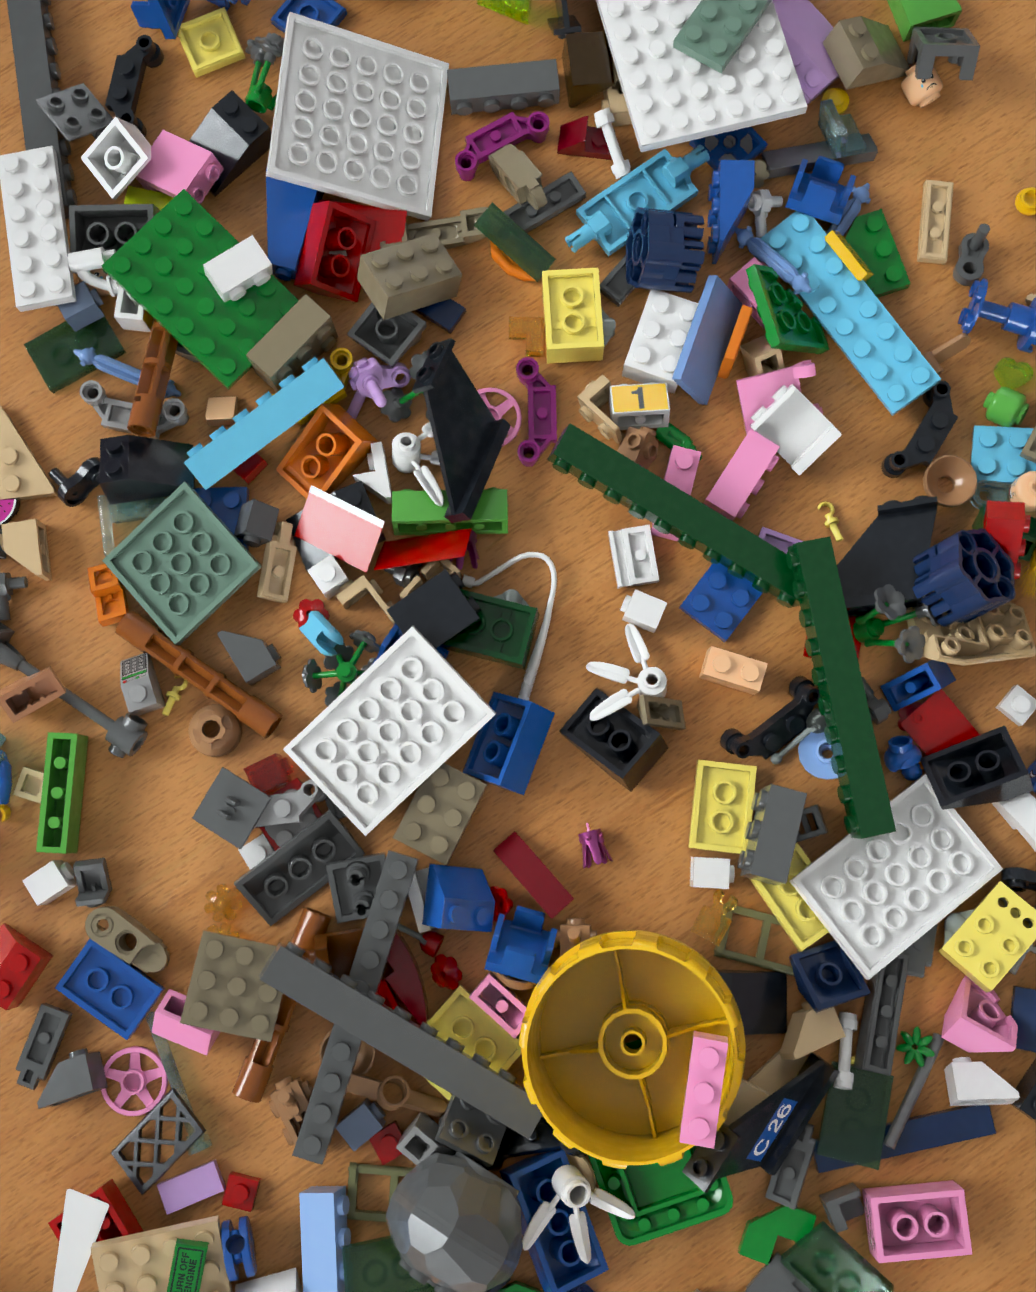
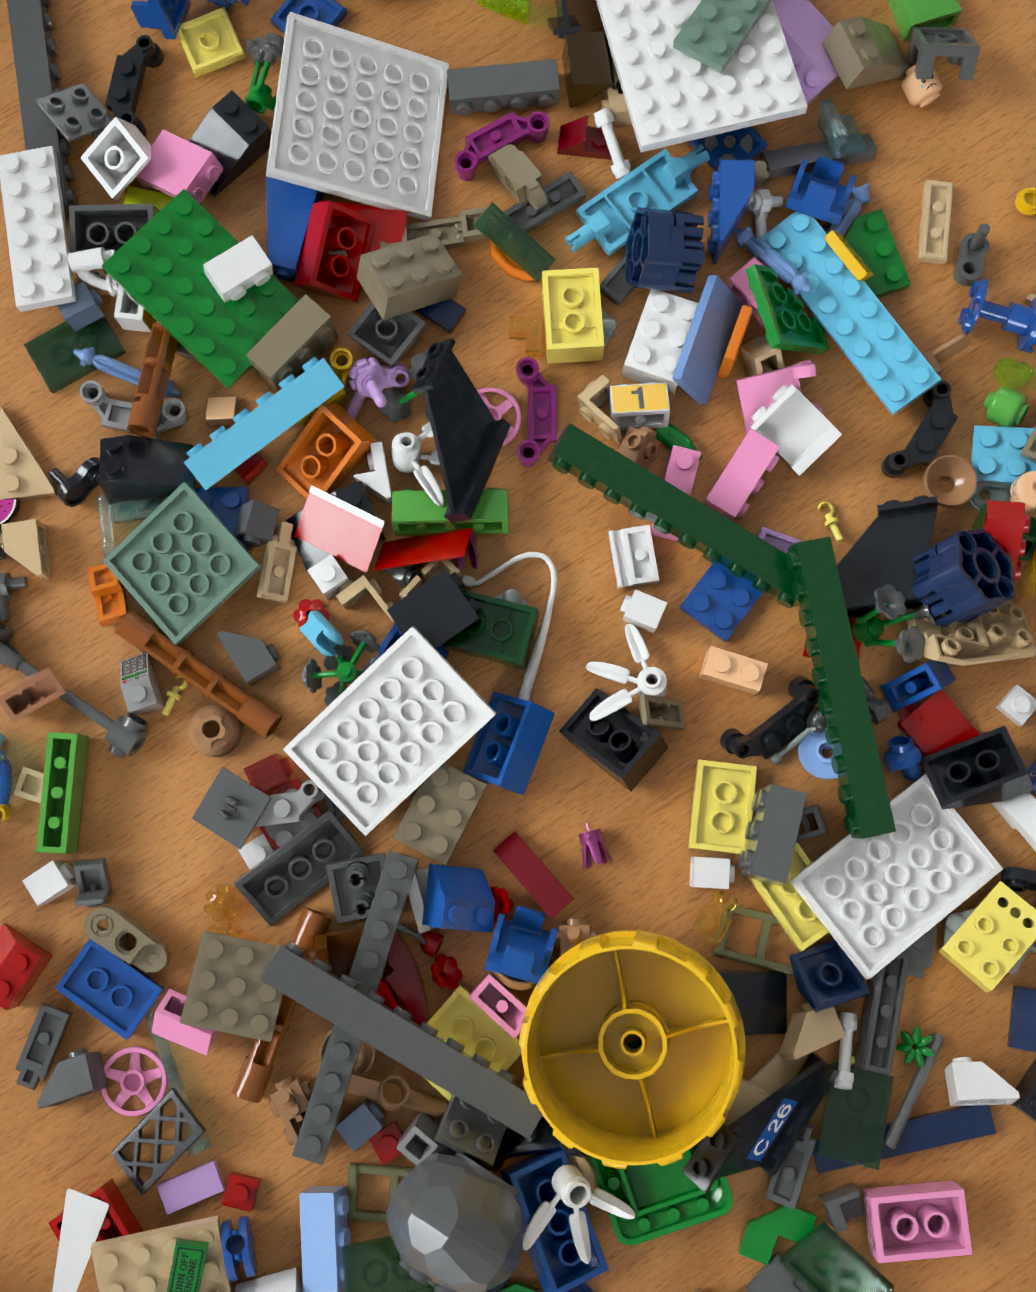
bright pink brick [679,1031,728,1149] -> none
yellow plate [821,88,849,116] -> none
bright pink slope [941,975,1018,1053] -> none

